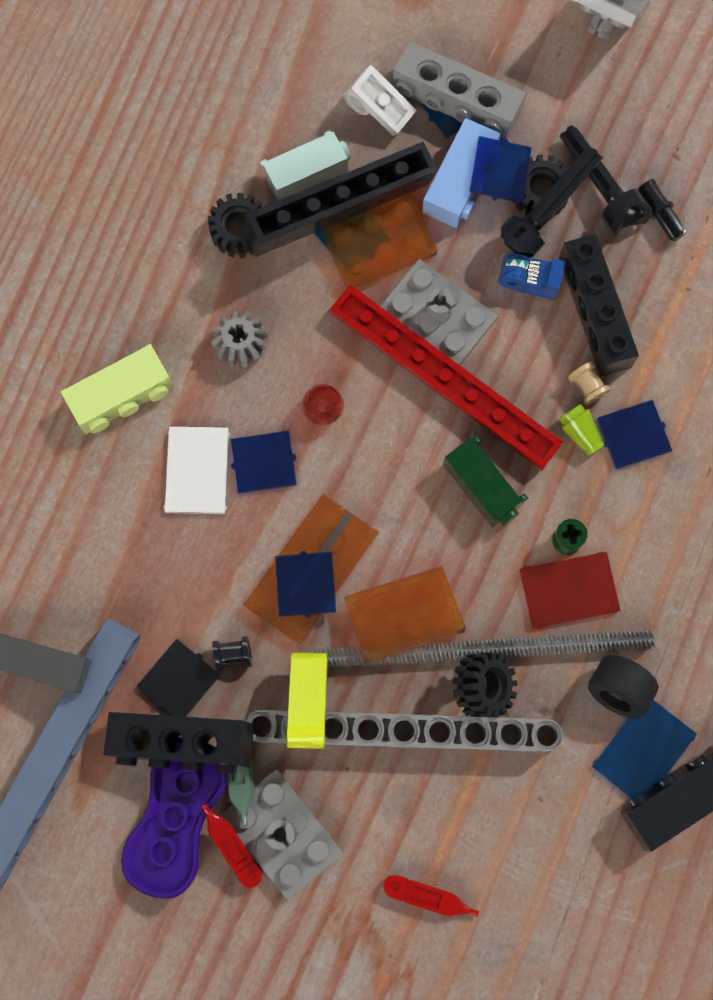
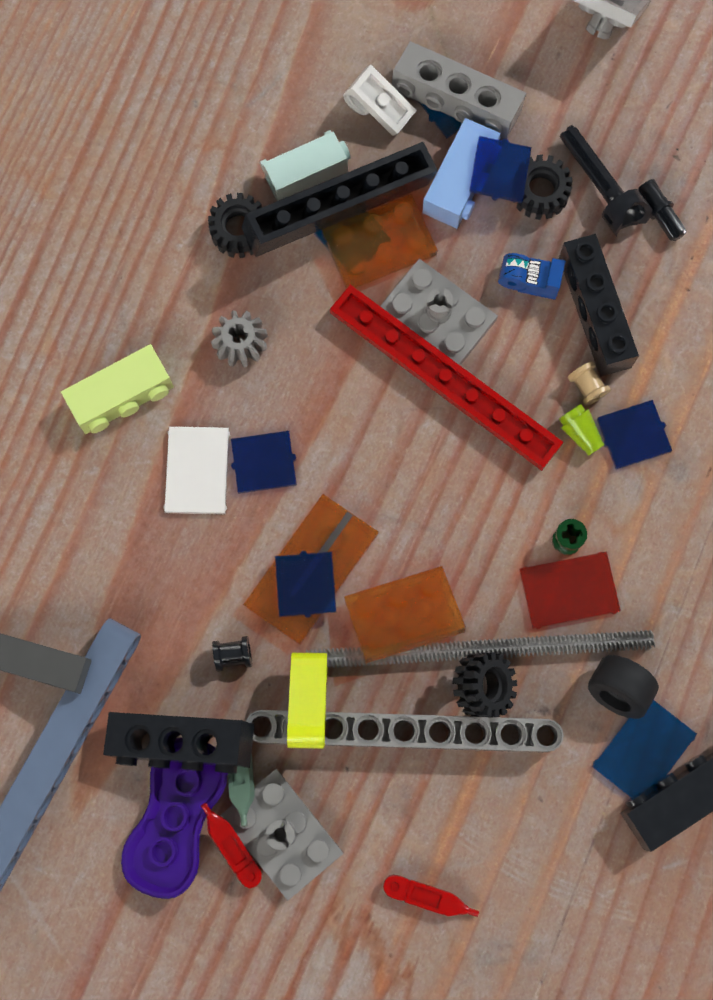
black piece [137,639,221,717] -> none
clear red piece [302,383,344,426] -> none
dark green brick [443,435,529,528] -> none
black piece [501,145,603,258] -> none

